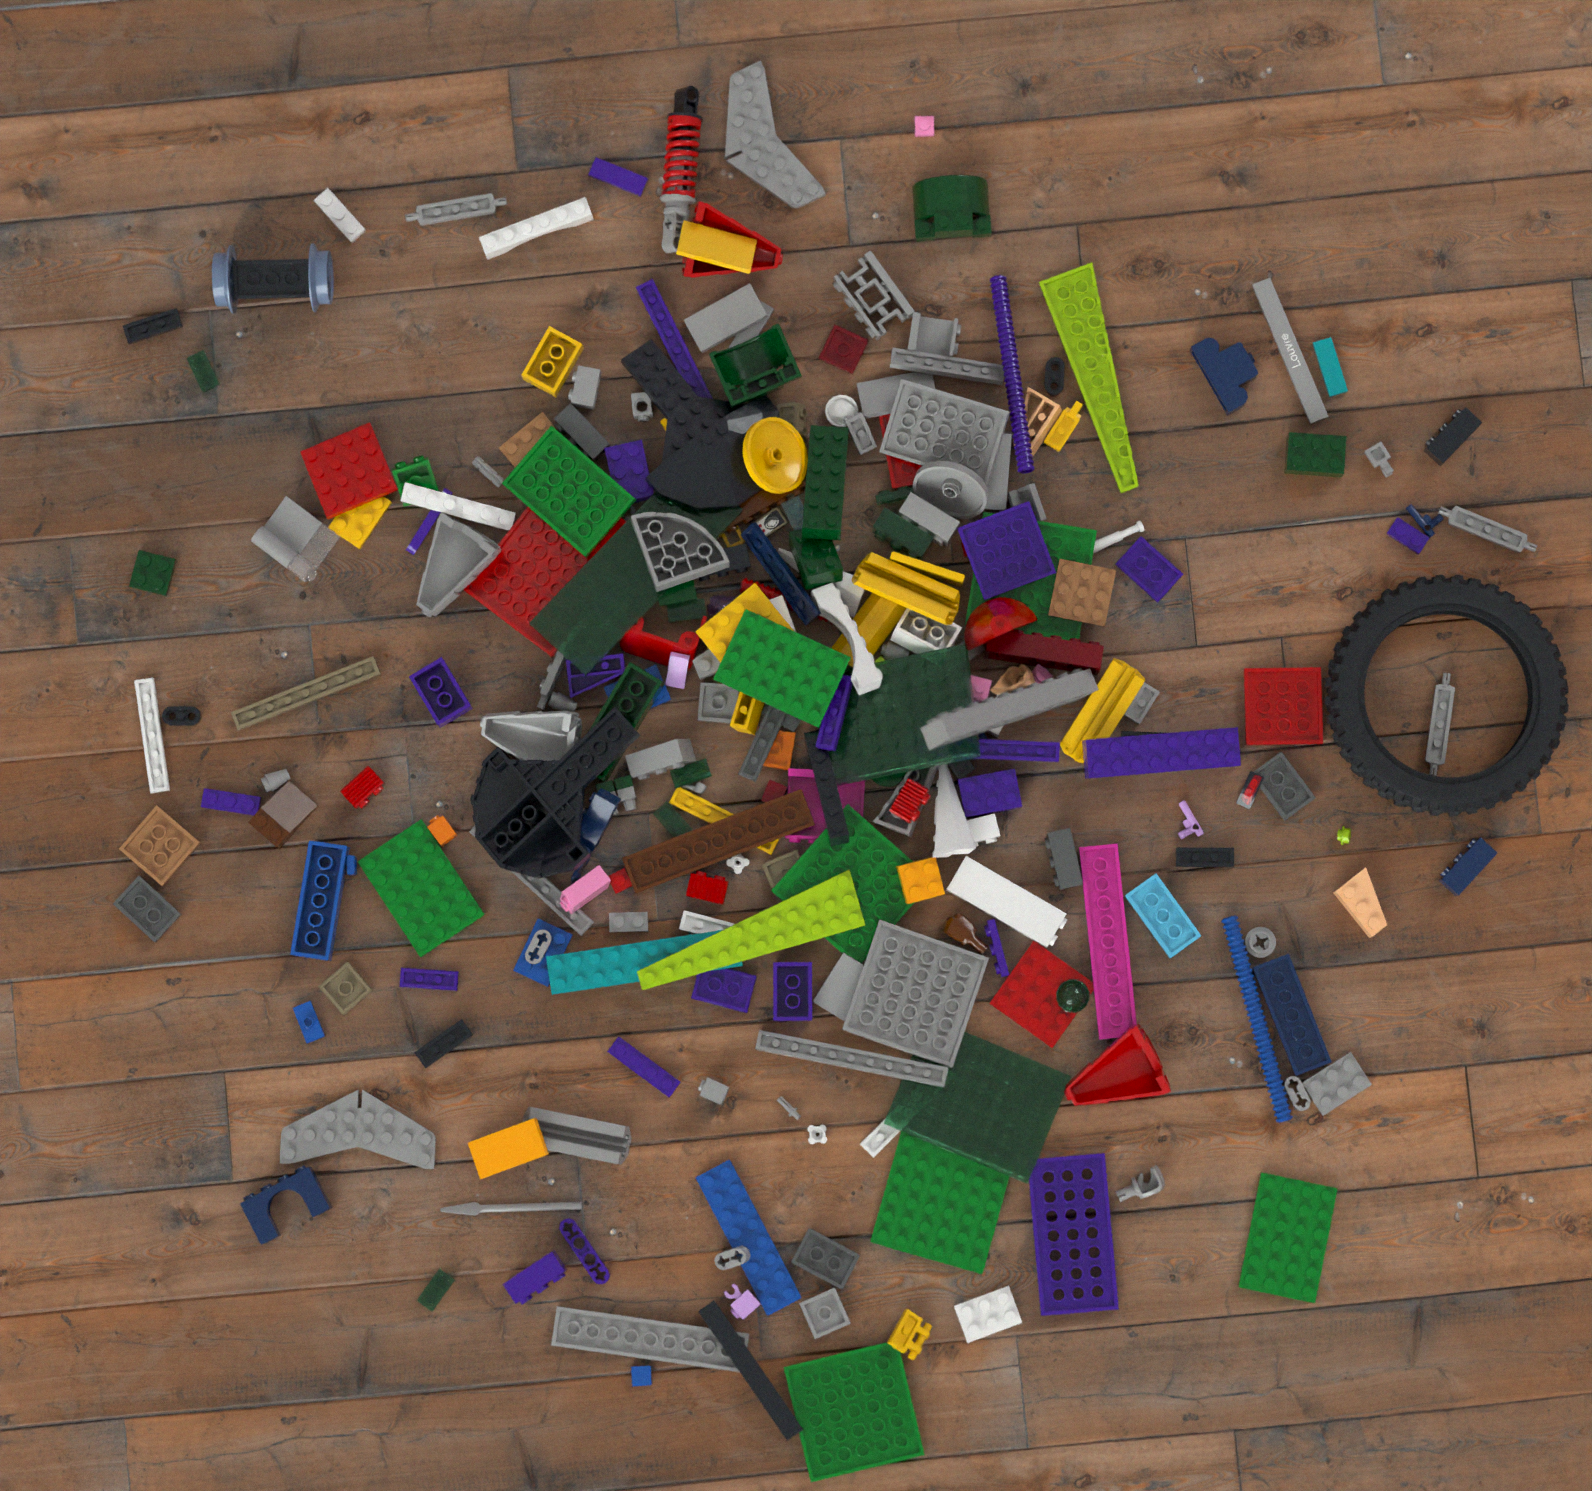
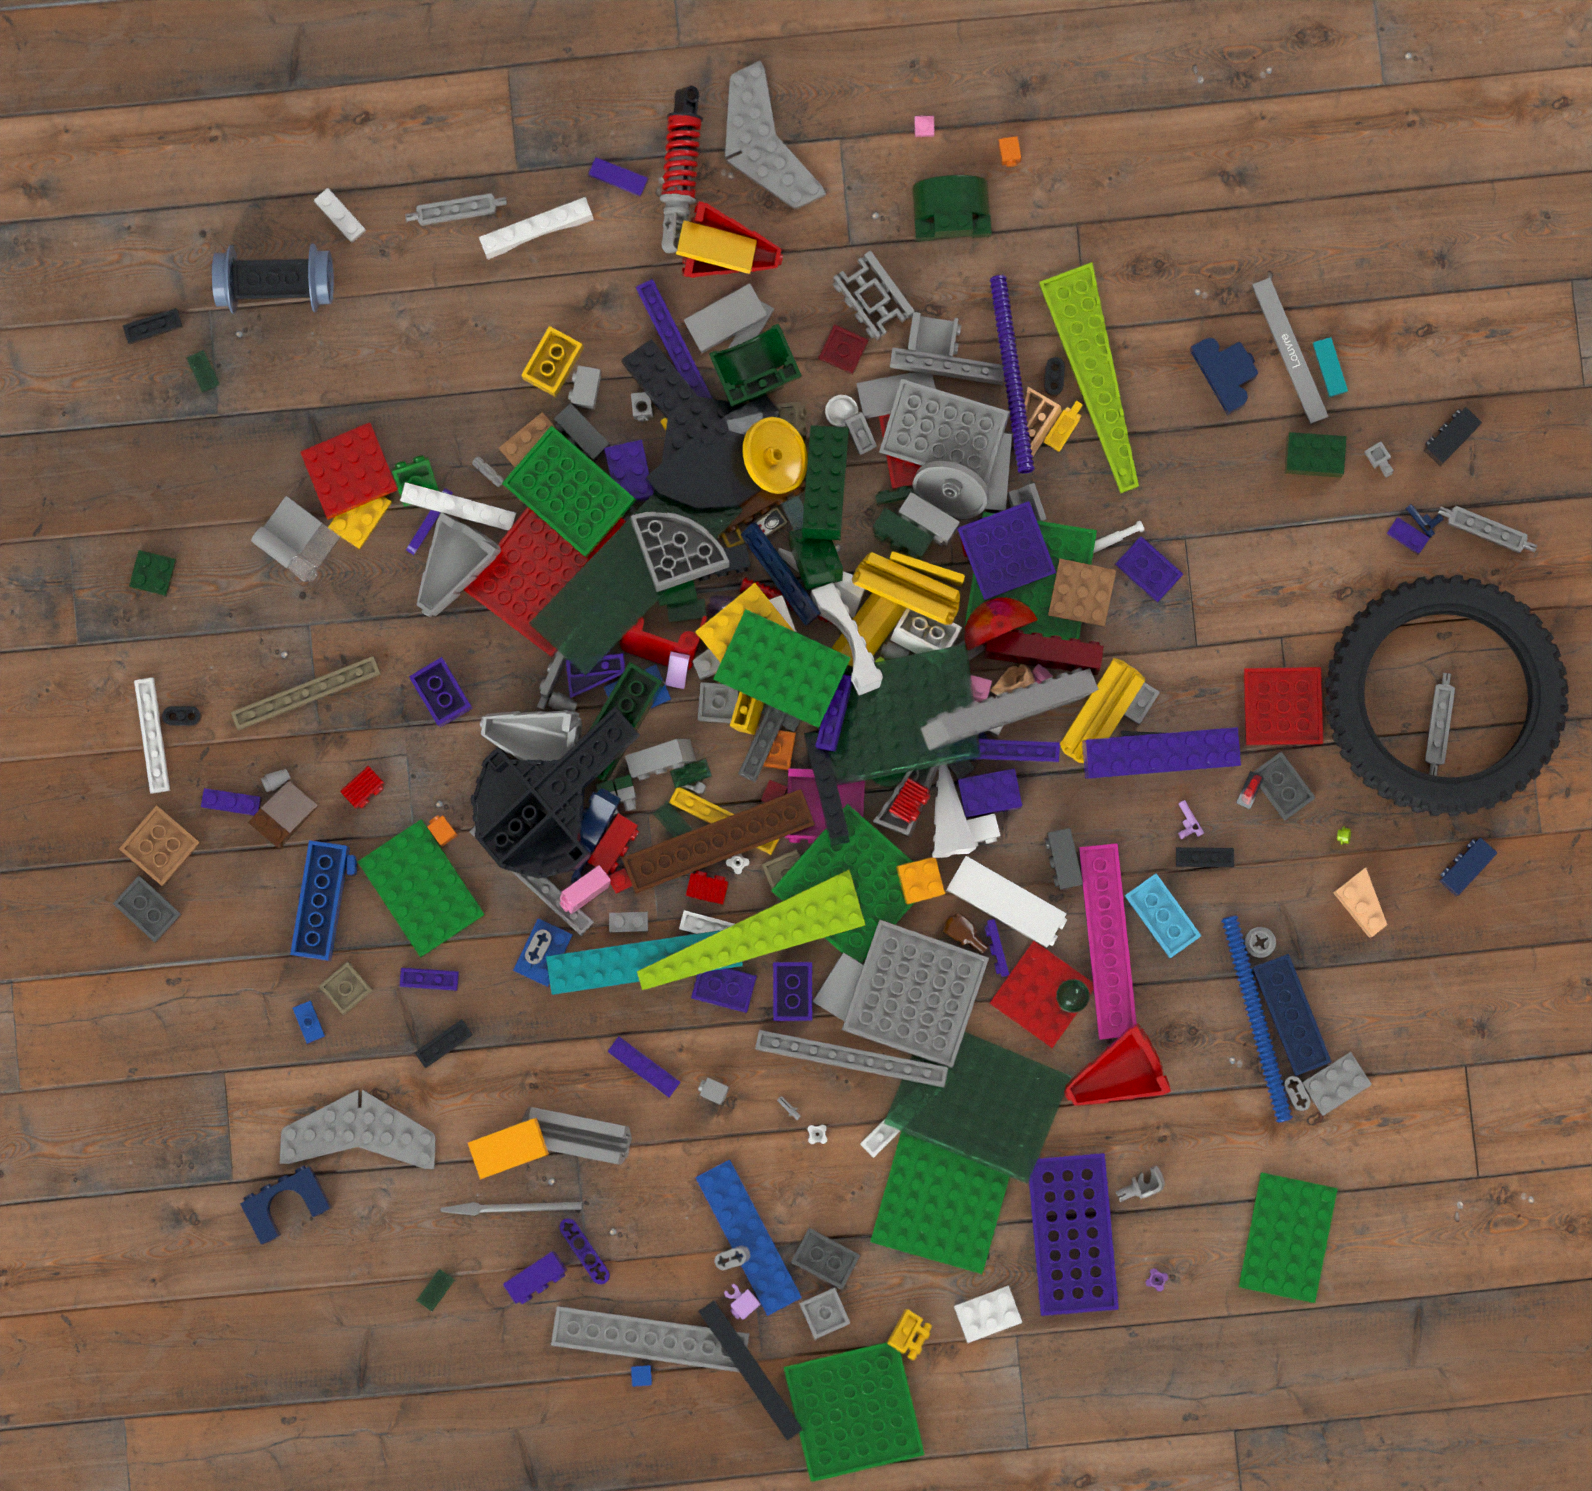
none -> red brick [588,813,640,875]
none -> orange brick [998,136,1021,167]
none -> medium lavender plate [1146,1268,1168,1291]

